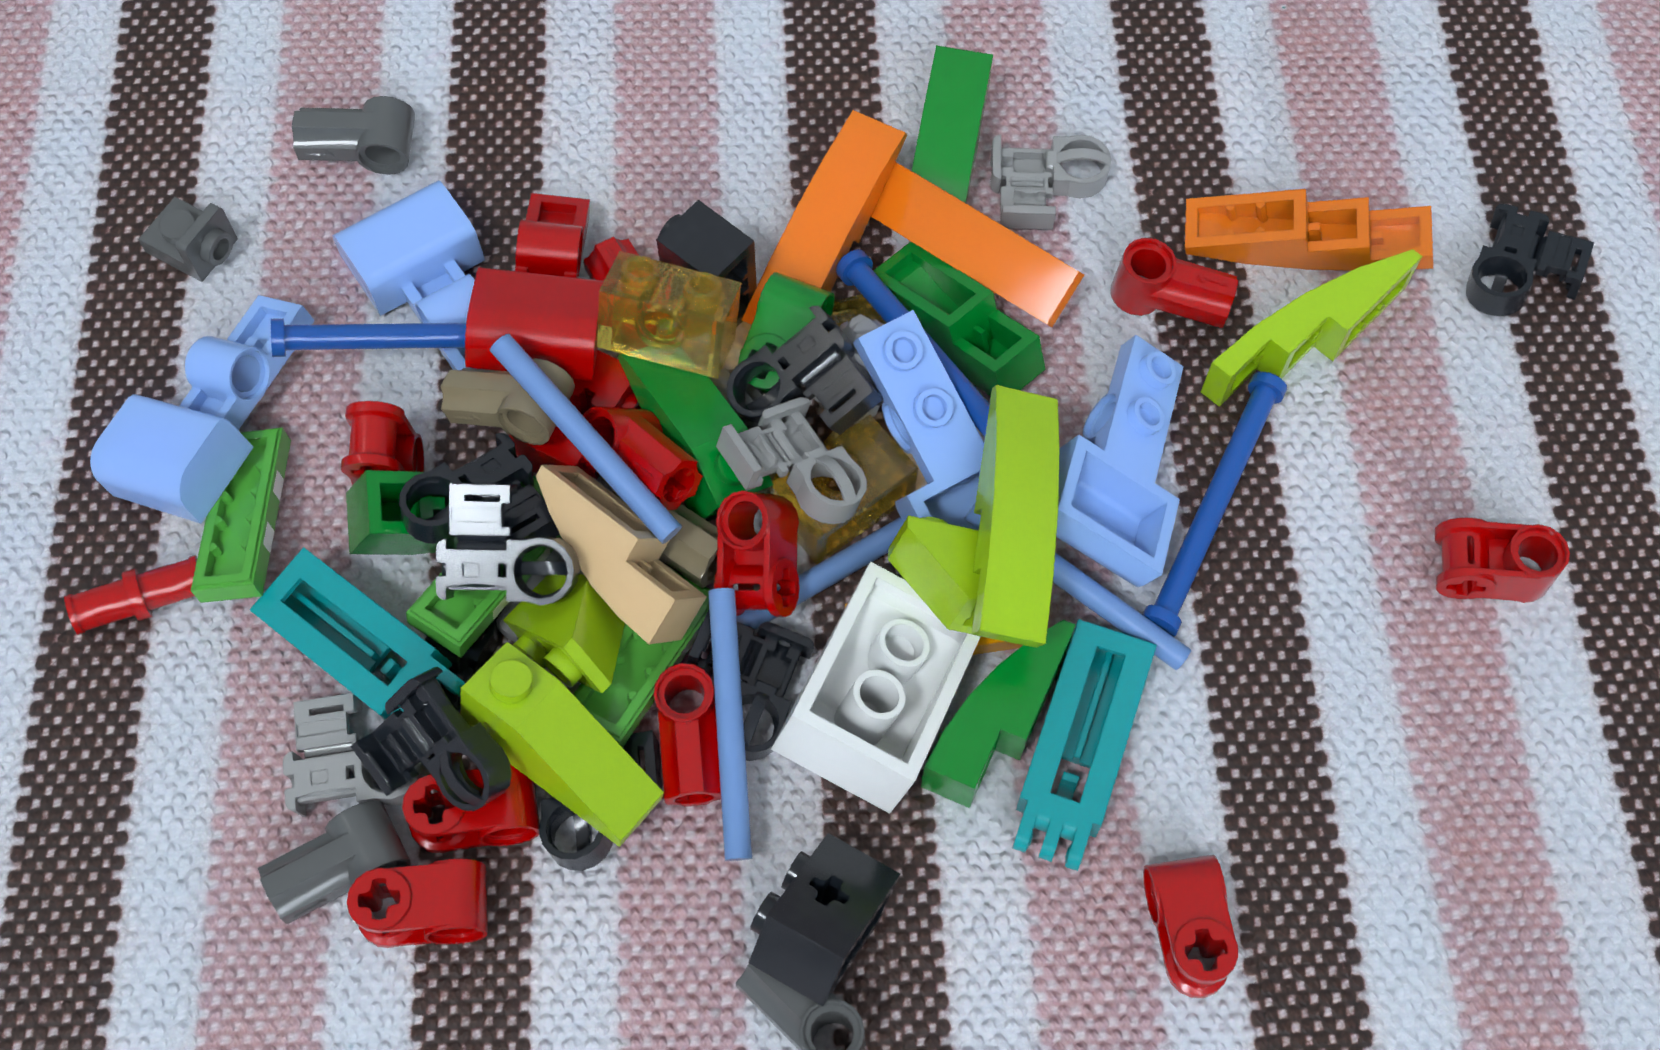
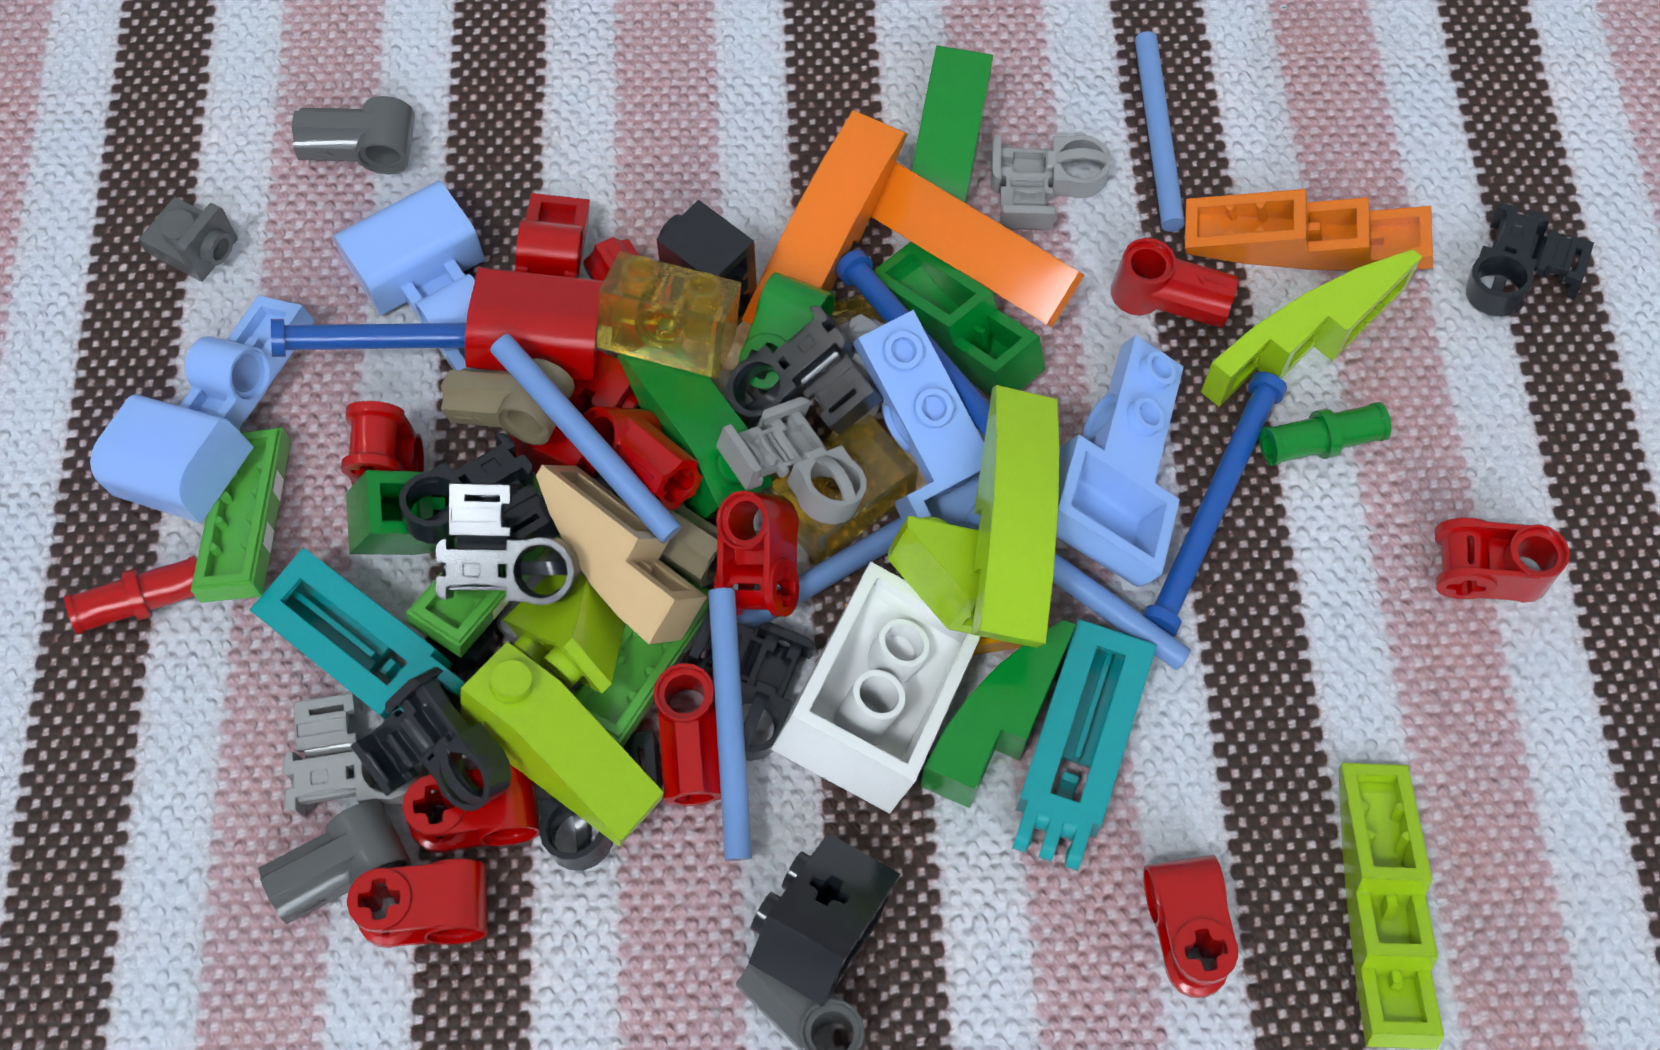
none -> medium blue bar [1135,31,1185,232]
none -> green pin [1259,402,1392,466]
none -> lime slope [1338,763,1444,1050]

